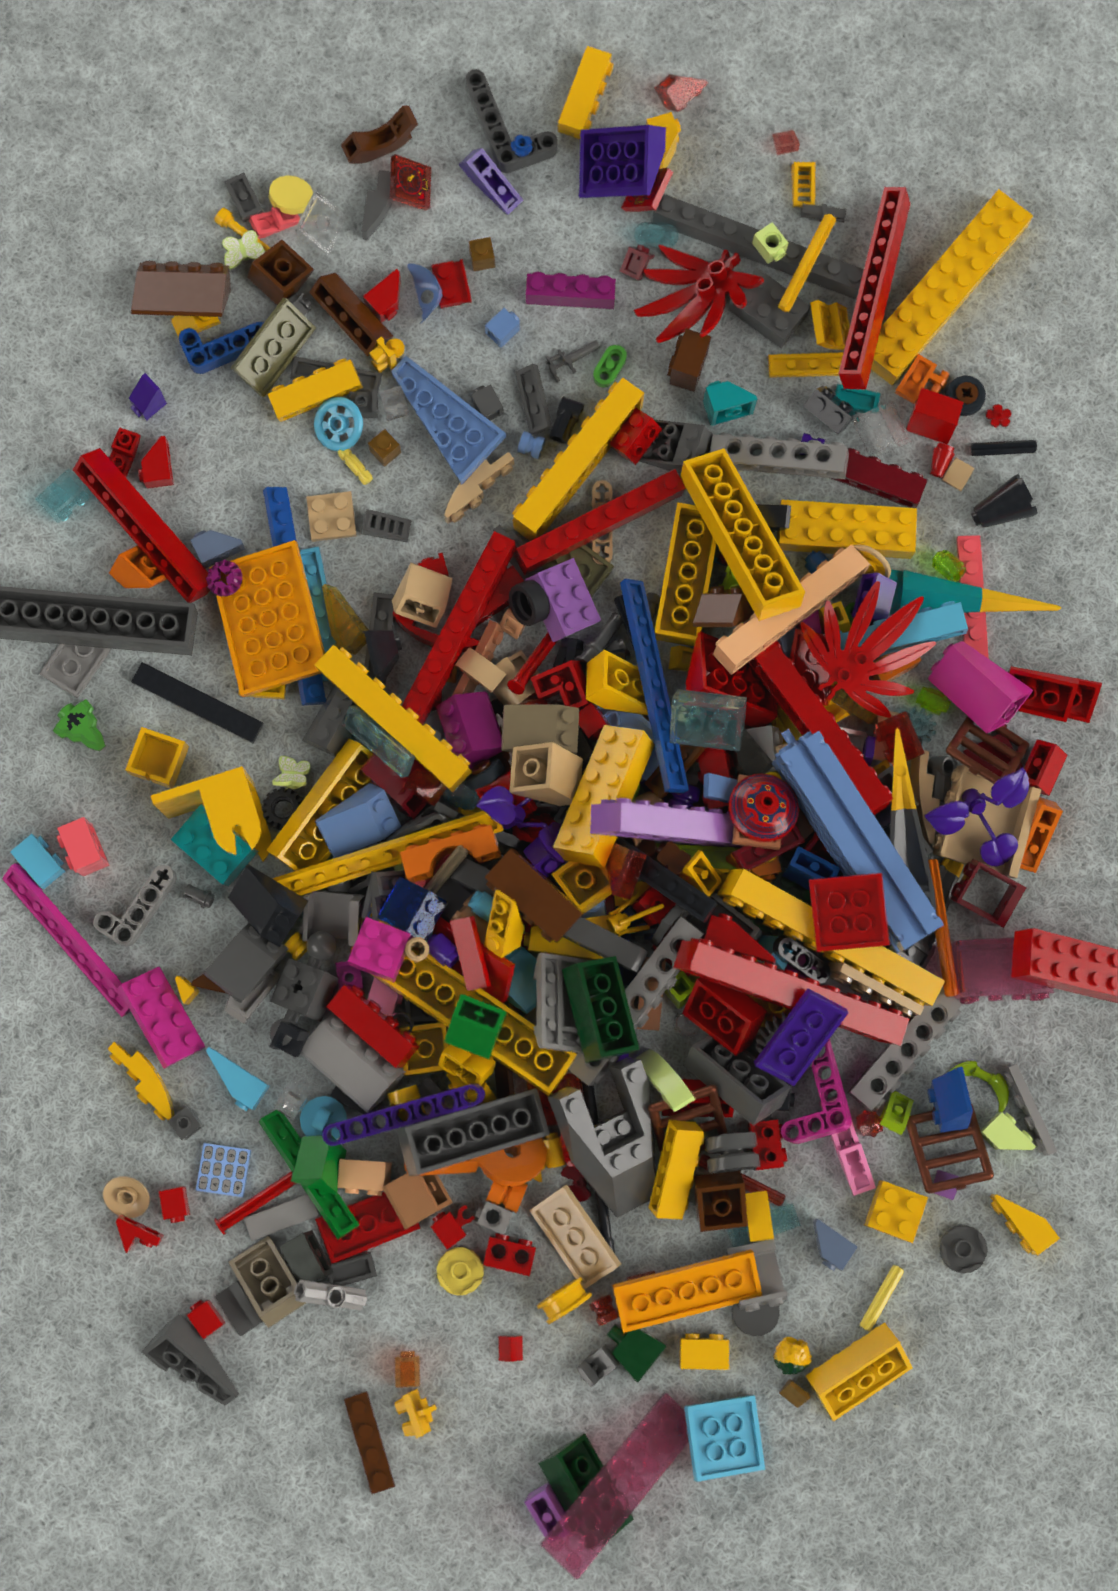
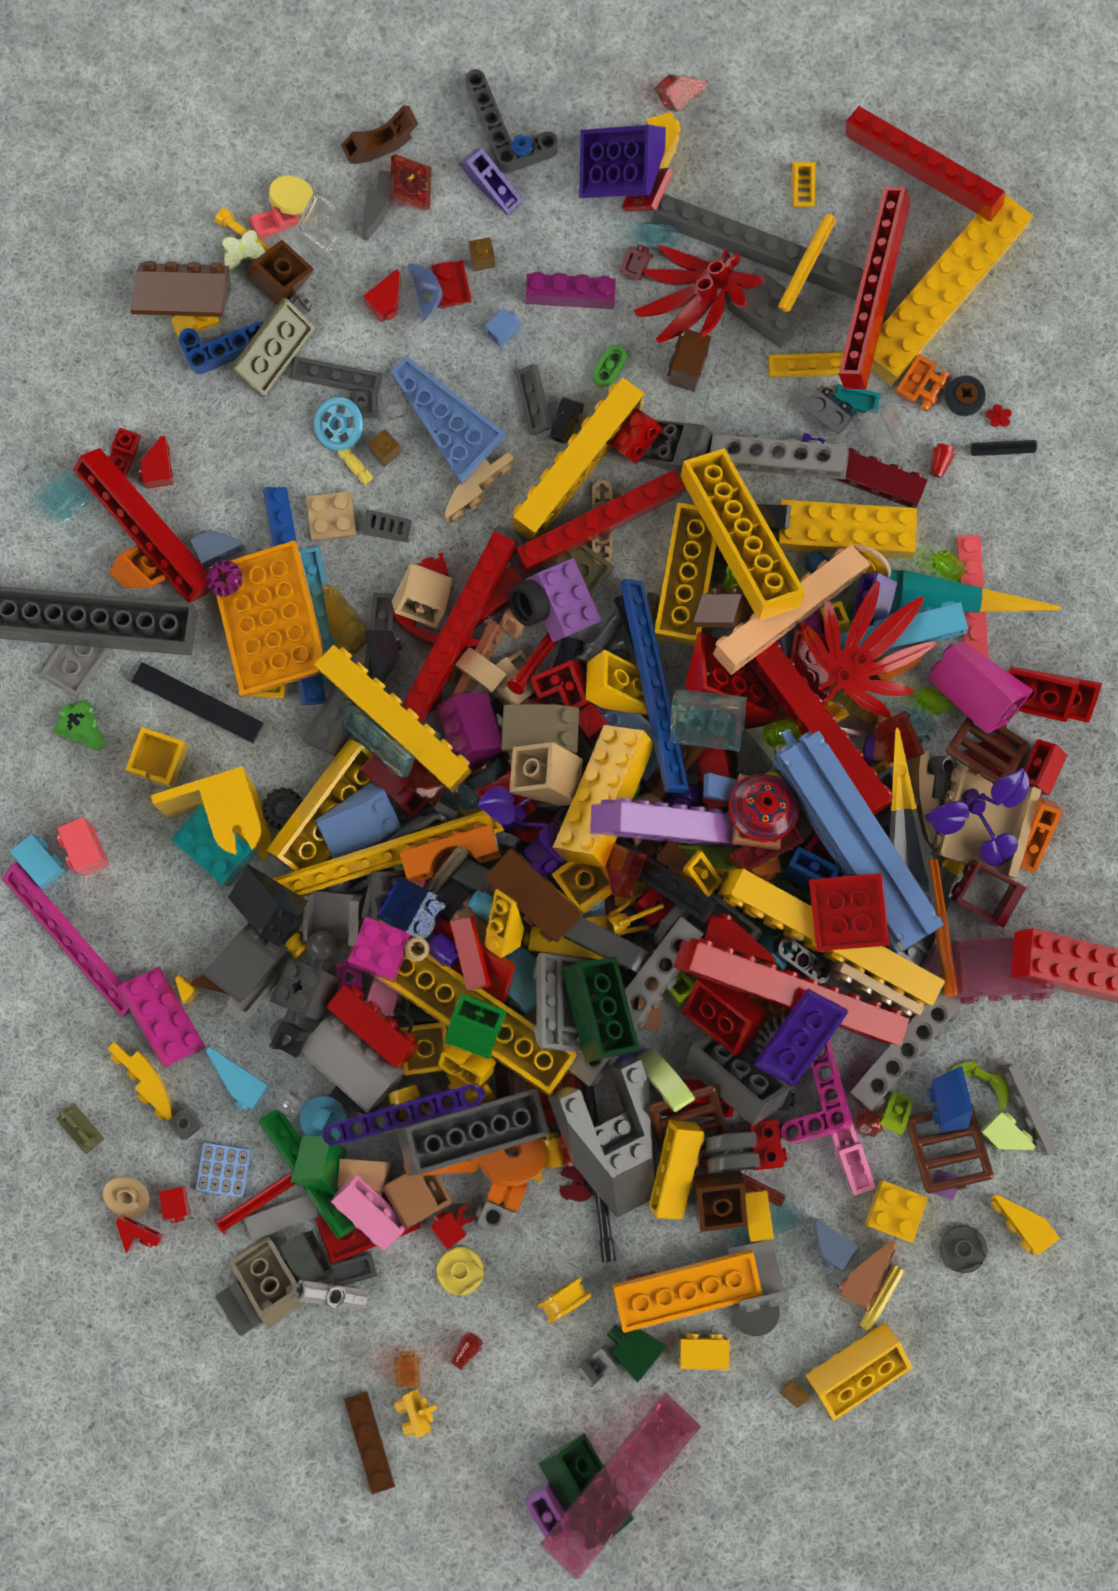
light grey beam [93,865,177,947] -> none
dark purple slope [129,373,167,421] -> none
dark grey wedge [142,1314,239,1406] -> none
dark grey pin [183,884,215,908] -> none
red brick [187,1299,226,1339] -> none
dark grey plate [224,173,263,222] -> none
yellow brick [268,359,363,422] -> none
yellowish green animal [272,756,311,789] -> none
reddish brown brick [309,272,393,356] -> none
yellow hips [369,336,405,373] -> none
dark grey brick [471,384,504,421] -> none
red brick [483,1233,536,1276] -> none
red slope [499,1336,523,1362] -> none
medium blue wheel [517,431,546,460] -> none
tan plate [529,1184,621,1289] -> none
dark grey piece [545,340,600,383] -> none
yellow brick [558,46,614,139] -> none
clear red wheel [589,1294,619,1326] -> none
yellow slope [668,645,694,672] -> none
medium azure plate [684,1395,765,1482] -> none
teal slope [703,381,757,426] -> none
yellowish green brick [752,222,788,264] -> none
clear red slope [772,130,800,155] -> none
yellow piece [774,1337,812,1375] -> none
dark grey pin [800,203,846,223] -> none
yellow slope [810,300,850,350] -> none
red slope [905,387,964,445] -> none
tan slope [942,458,975,491] -> none
black cone [971,474,1038,528] -> none
none -> olive hinge [56,1103,105,1155]
none -> bright pink brick [331,1174,405,1251]
none -> clear red cone [451,1331,483,1370]
none -> clear neon green brick [762,719,798,747]
none -> nougat slope [839,1240,897,1312]
none -> red brick [846,105,1005,222]

